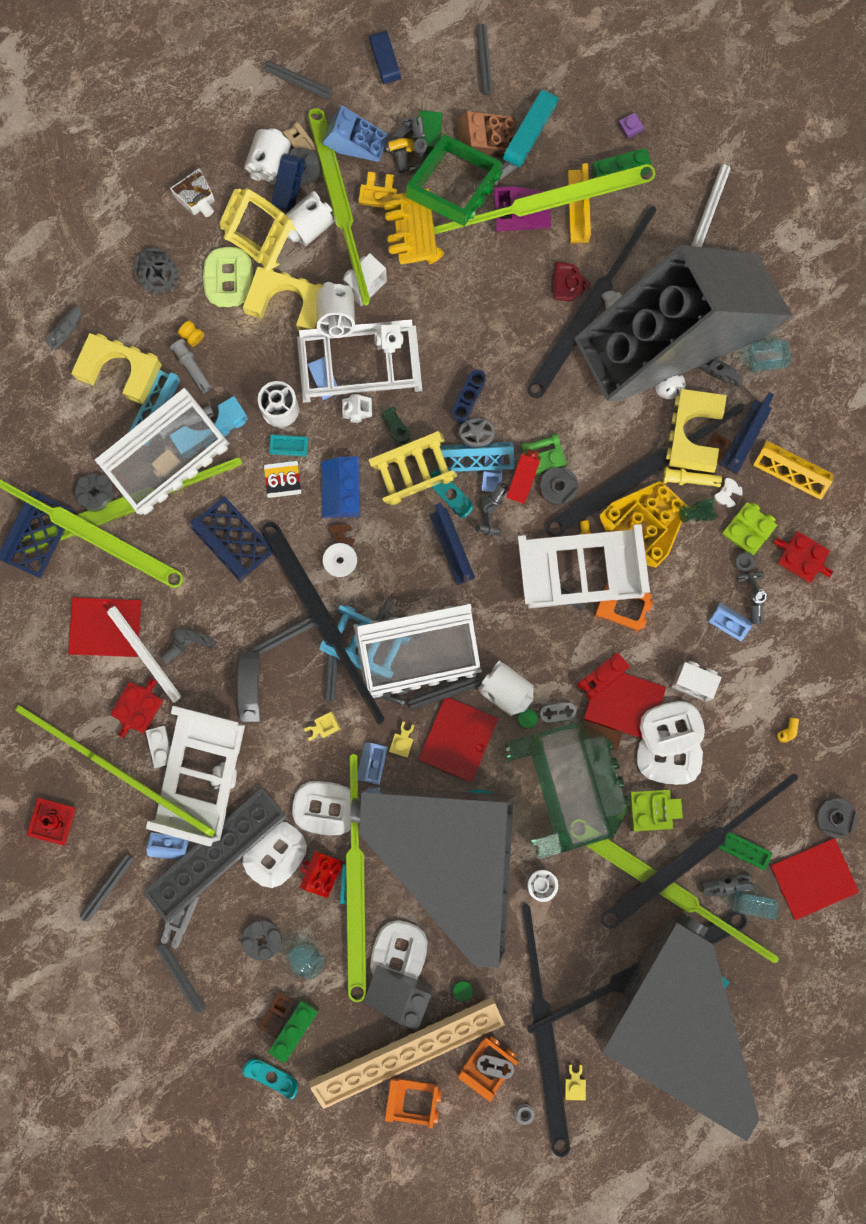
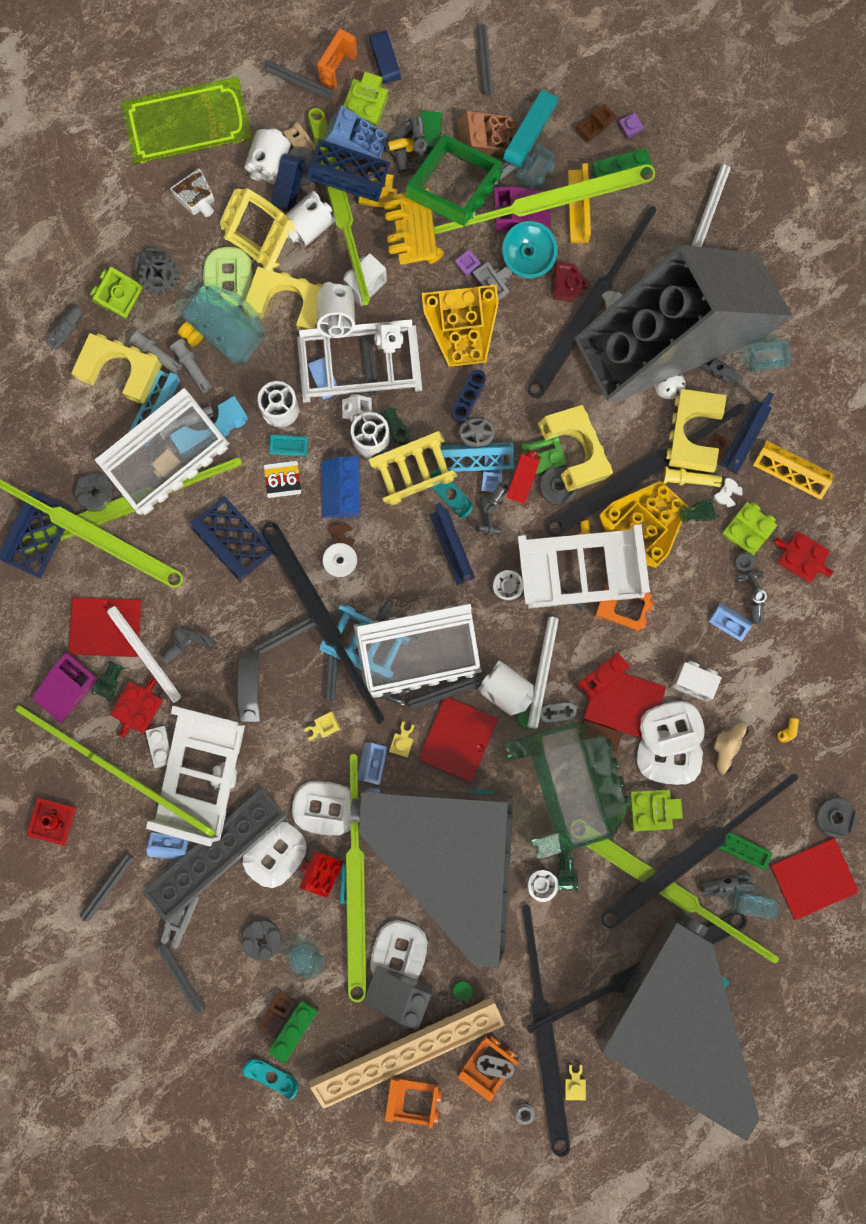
none -> magenta slope [32,652,100,723]
none -> lime plate [90,267,143,319]
none -> clear green connector [91,661,125,702]
none -> clear neon green piece [121,77,252,165]
none -> light grey pin [129,330,183,375]
none -> clear light blue piece [181,286,266,365]
none -> dark blue fence [307,139,390,202]
none -> orange window [317,29,358,90]
none -> lime piece [344,72,389,127]
none -> white cylinder [351,412,390,459]
none -> dark grey axle [360,323,378,396]
none -> yellow wedge [422,284,499,367]
none -> medium lavender plate [455,249,481,277]
none -> light grey hinge [473,262,512,301]
none -> white helmet [493,570,524,601]
none -> teal dish [502,221,557,278]
none -> clear light blue window [516,144,556,190]
none -> white axle [527,617,558,729]
none -> light yellow arch [538,405,613,492]
none -> clear green connector [557,854,579,893]
none -> reddish brown slope [575,104,617,143]
none -> tan head [714,722,749,775]

